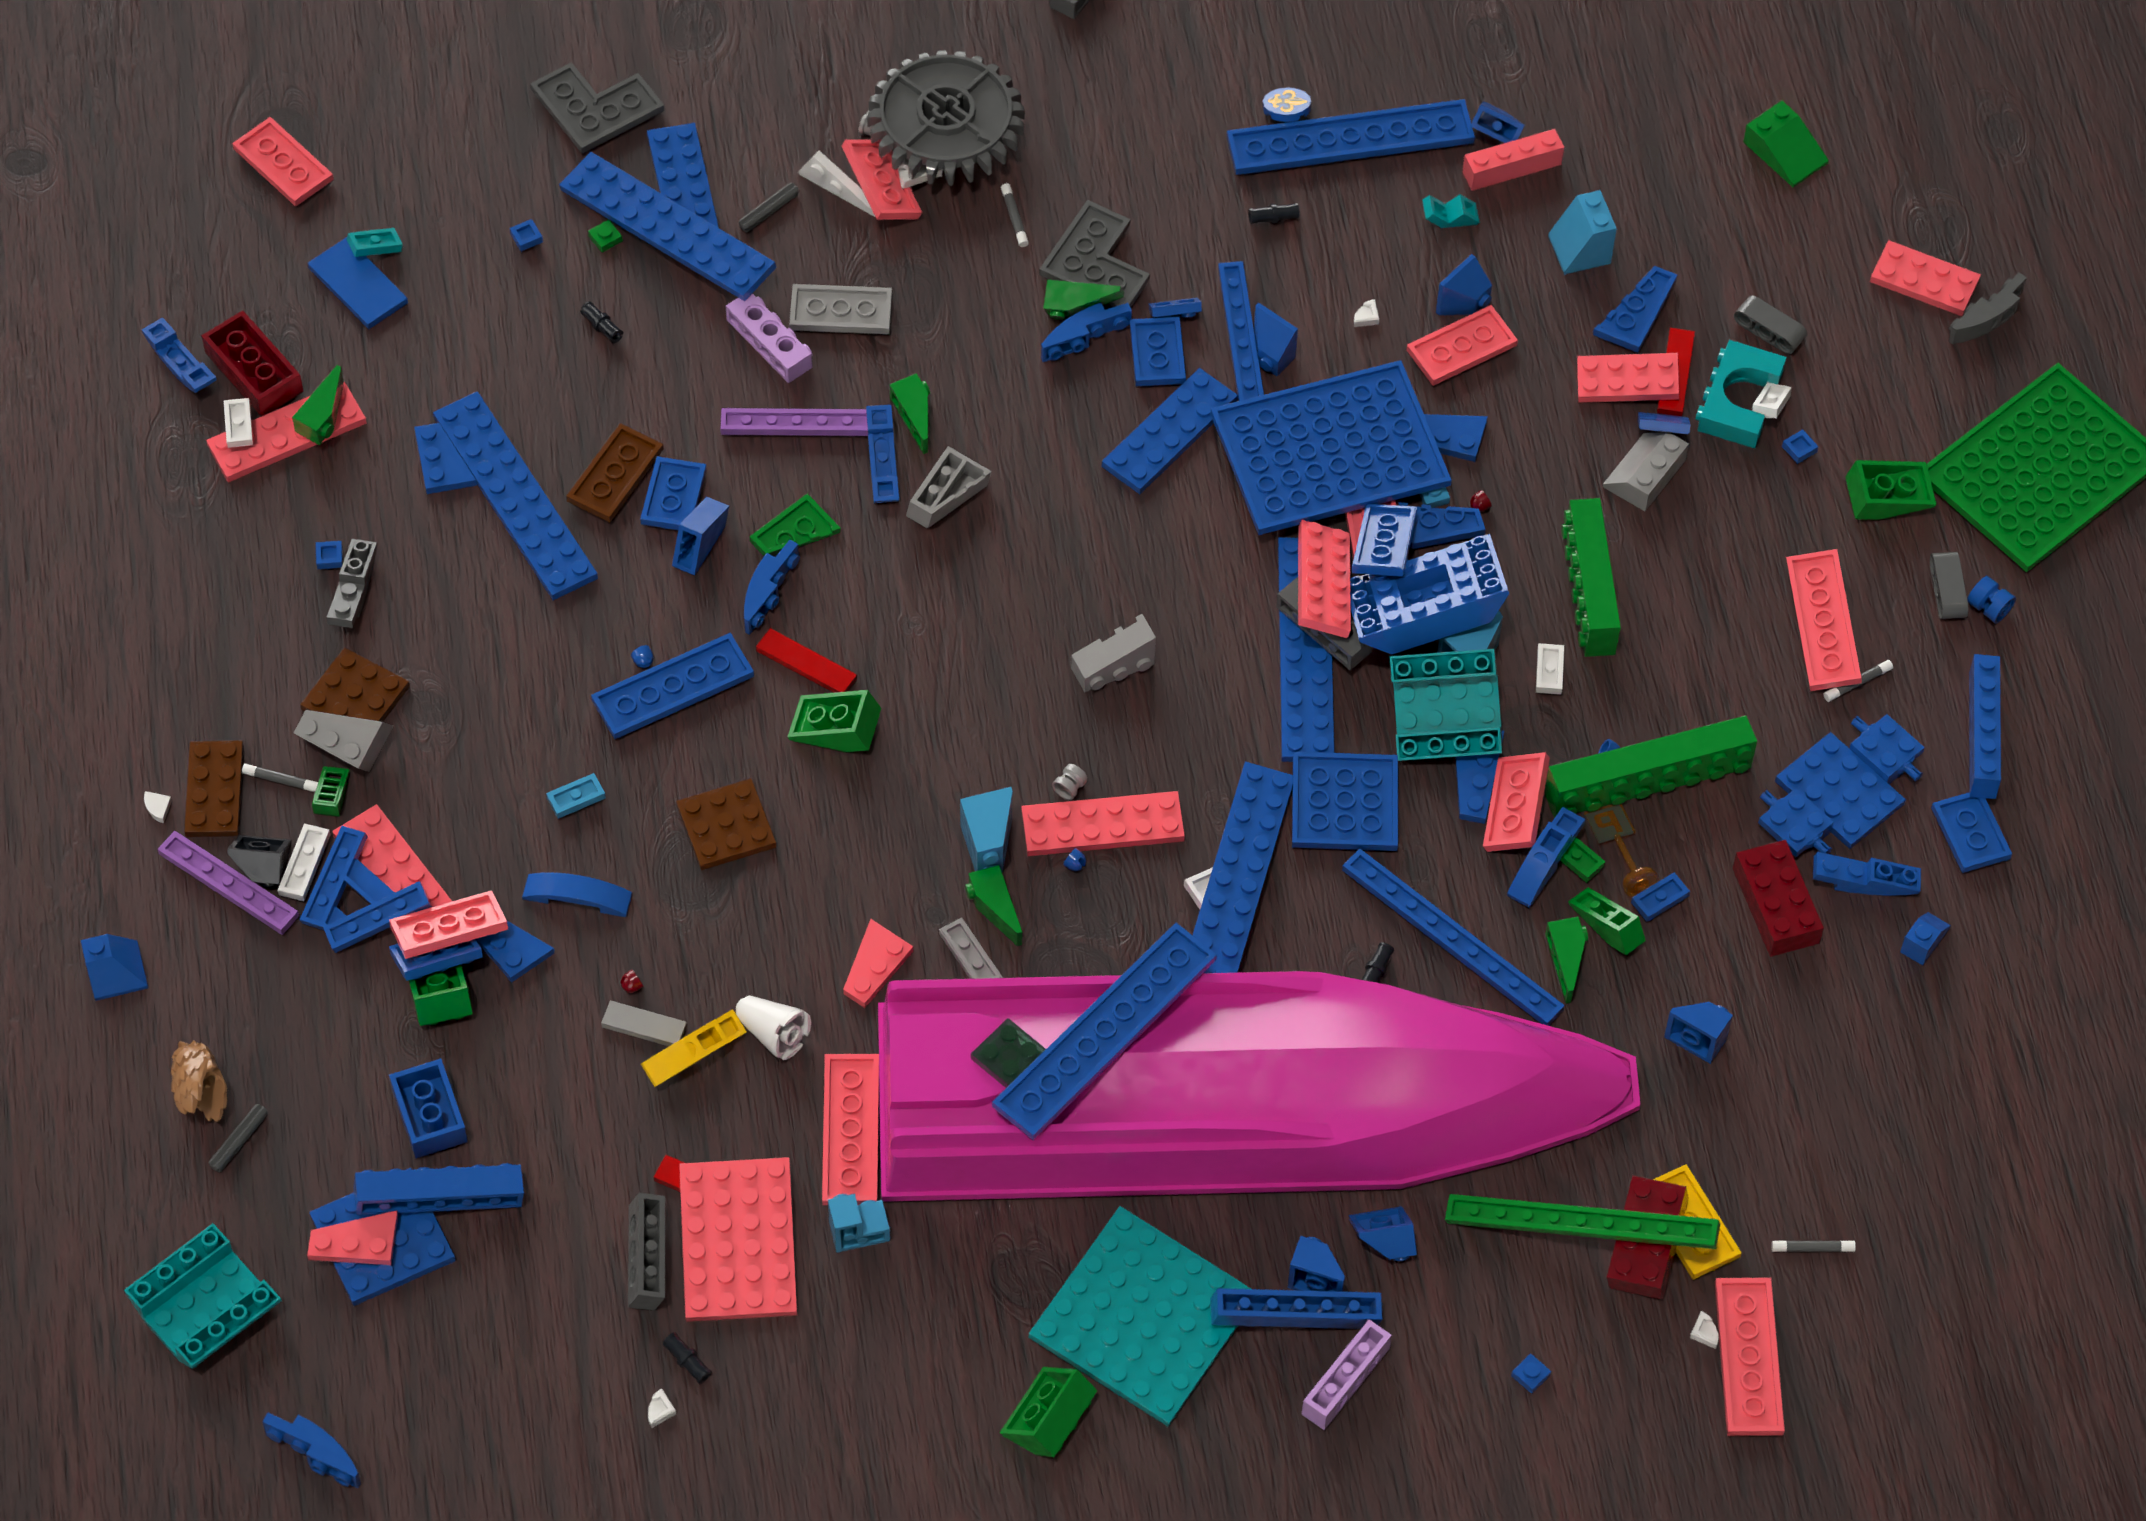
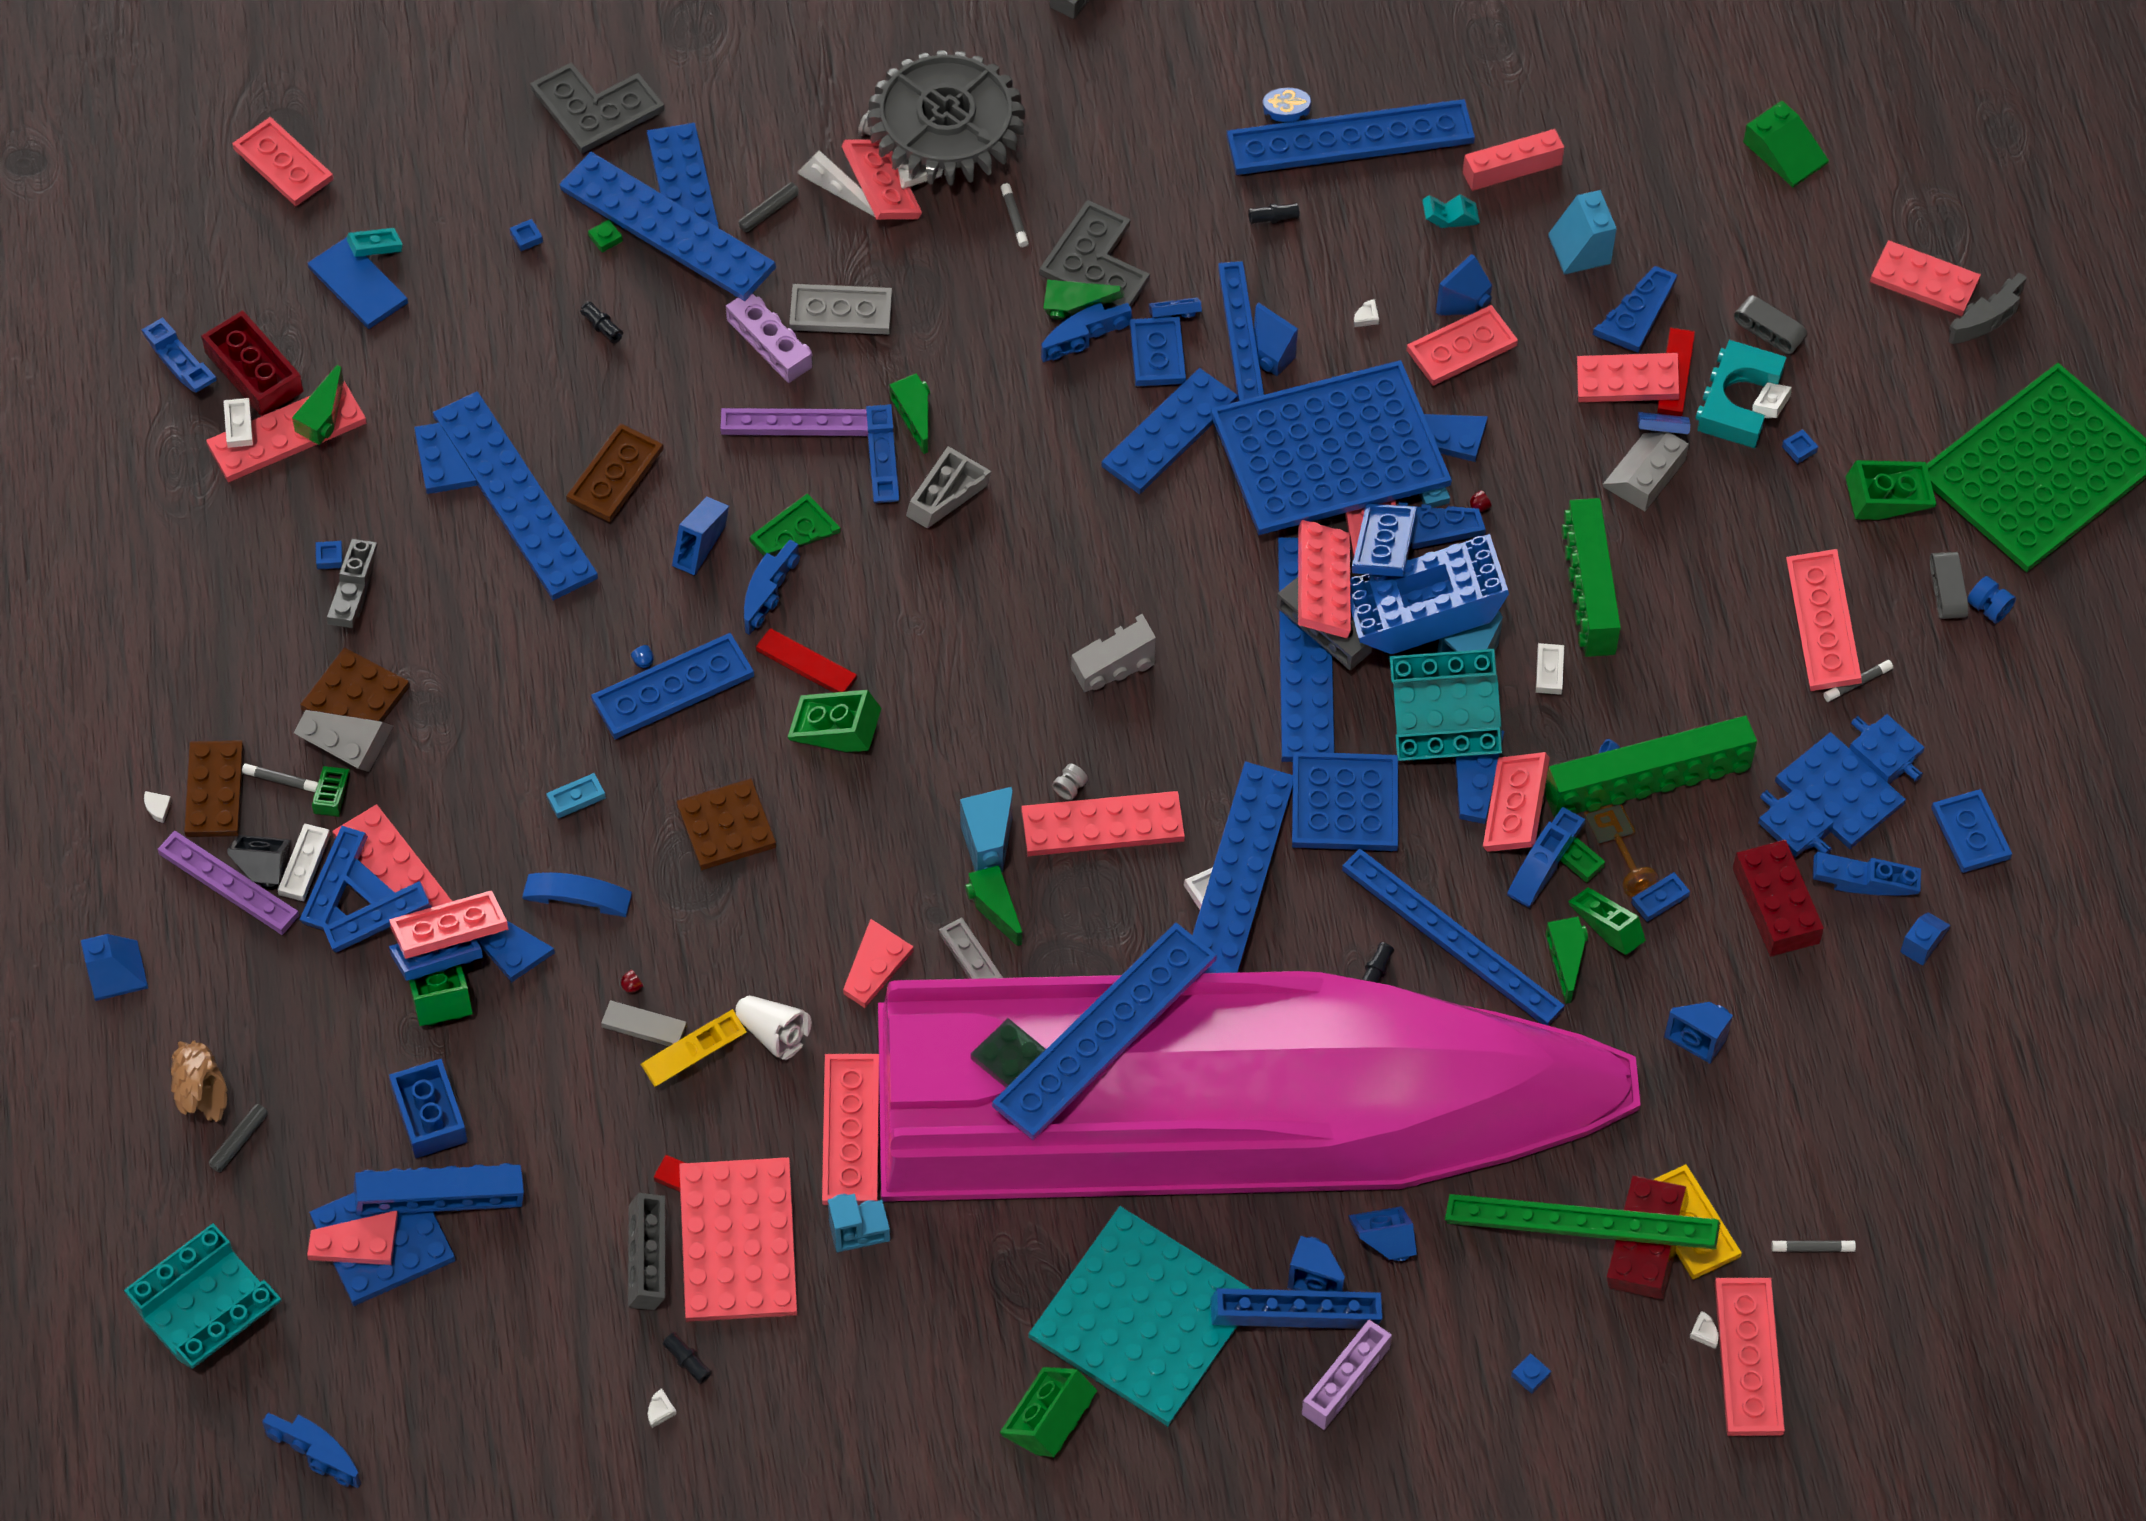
blue plate [640,456,707,530] -> none
blue hinge [1063,848,1086,871] -> none
blue slope [1470,101,1525,143] -> none
blue brick [1969,654,2001,799] -> none

